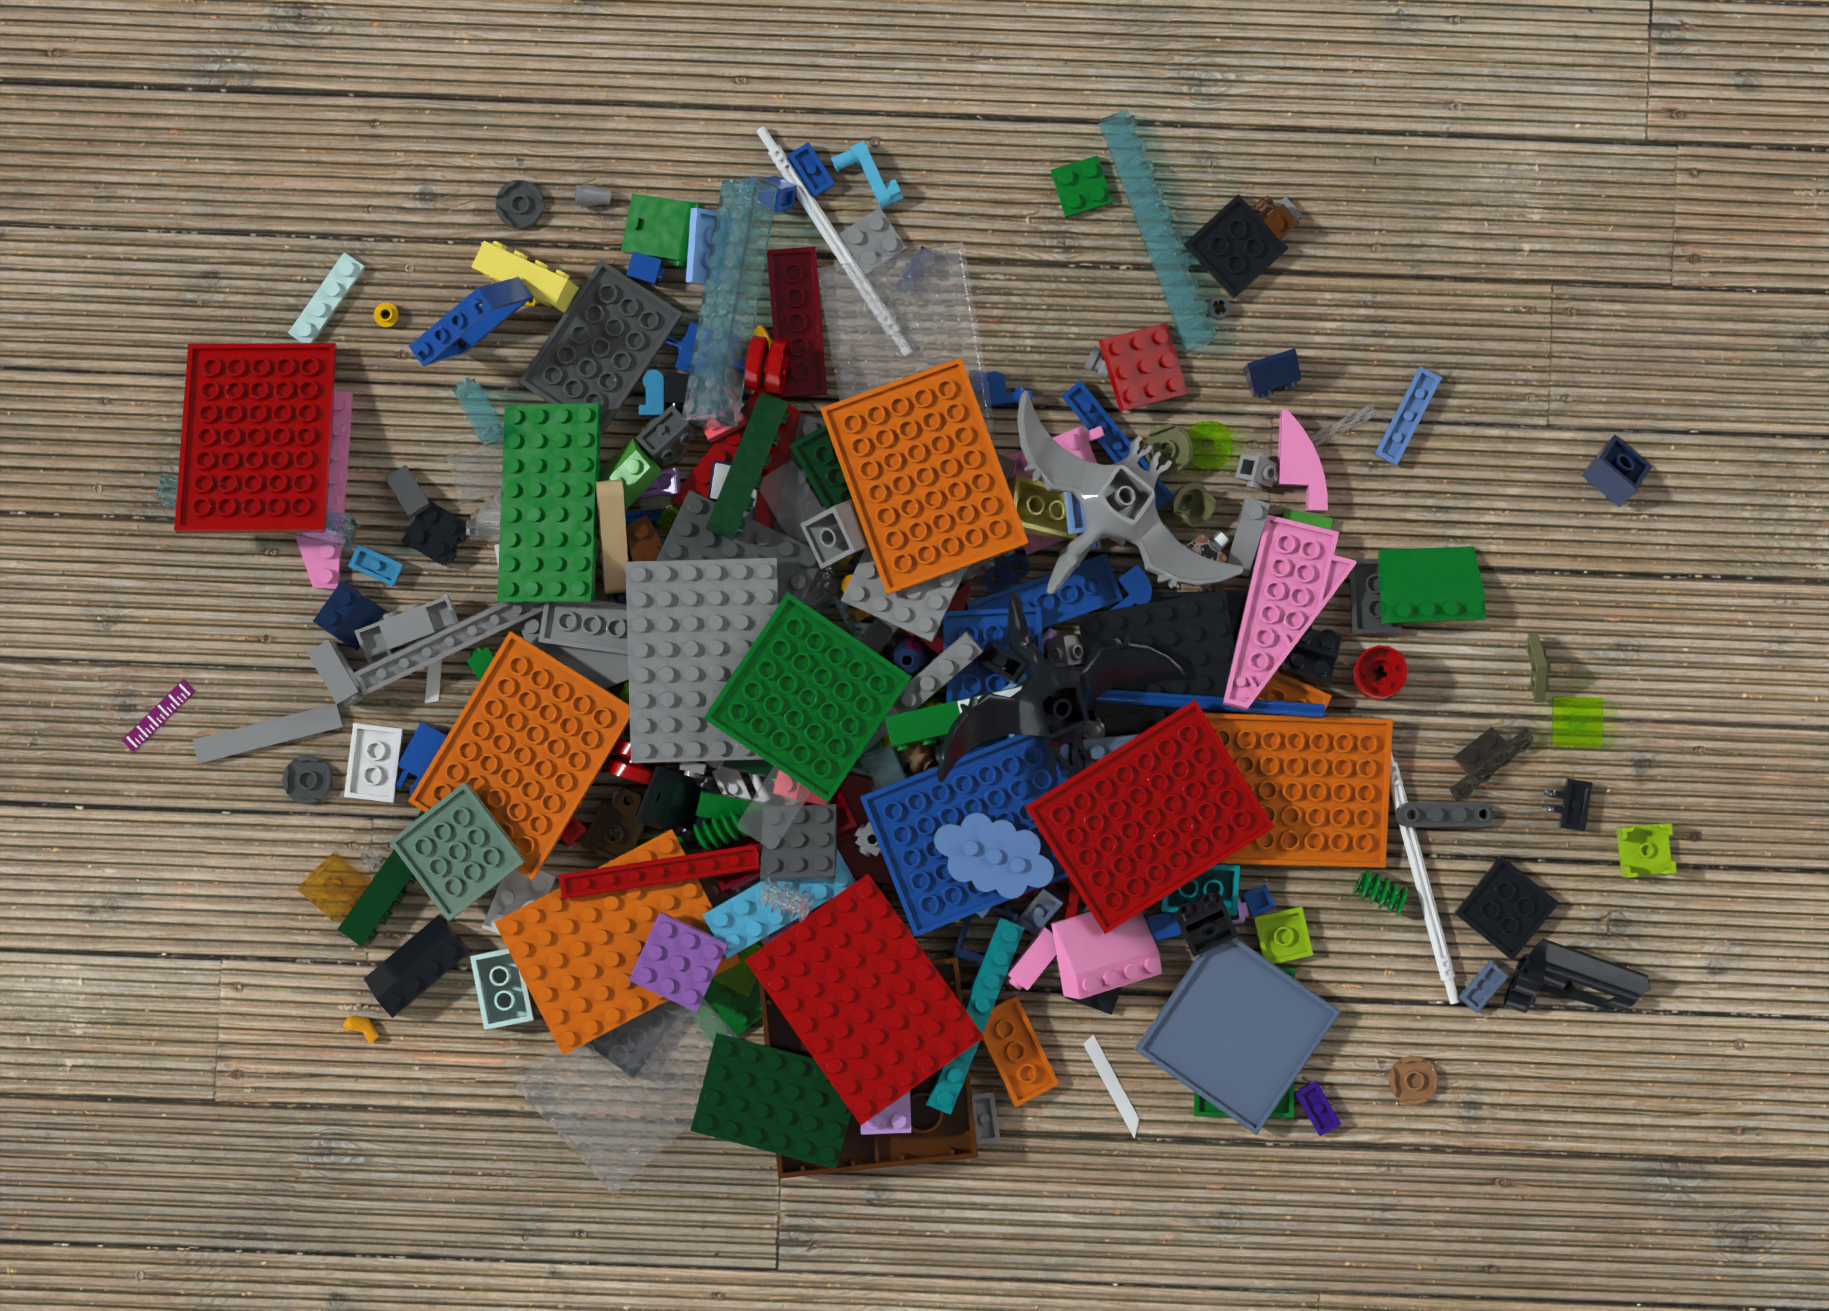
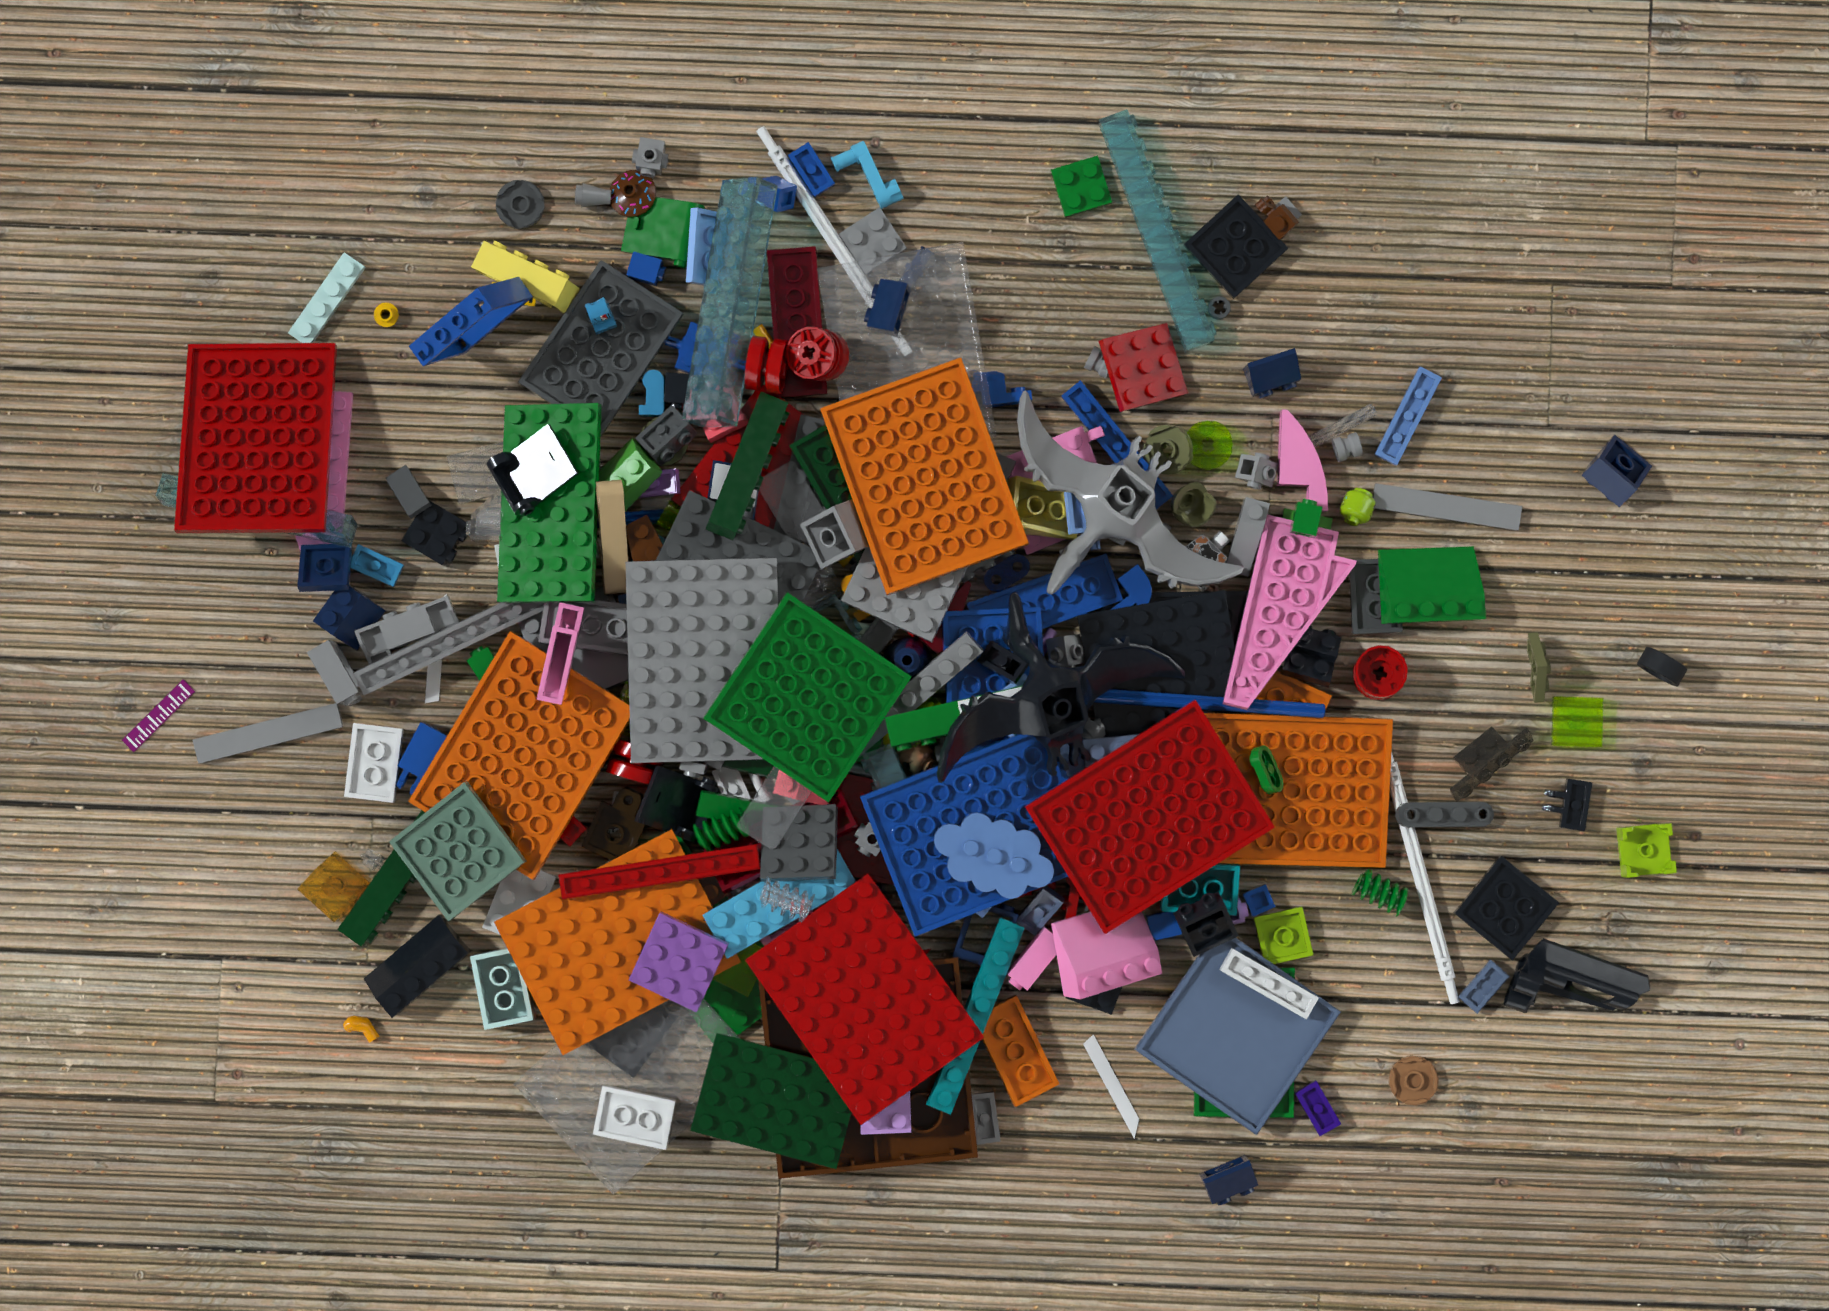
dark grey tile [282,755,333,805] -> none
clear light blue window [452,378,506,447] -> none
none -> dark blue plate [297,543,352,592]
none -> door [486,424,579,516]
none -> bright pink slope [537,602,585,705]
none -> dark azure leg [585,297,617,335]
none -> white plate [593,1084,677,1150]
none -> reddish brown dish [610,170,656,217]
none -> light grey brick [632,137,669,177]
none -> red wheel [786,327,849,381]
none -> dark blue slope [864,279,911,337]
none -> dark blue slope [1199,1155,1258,1206]
none -> white plate [1219,948,1319,1019]
none -> green plate [1249,745,1284,795]
none -> green brick [1290,499,1322,538]
none -> light grey wheel [1332,432,1363,462]
none -> lime head [1340,488,1376,526]
none -> light grey tile [1373,483,1522,531]
none -> black tyre [1637,647,1688,687]

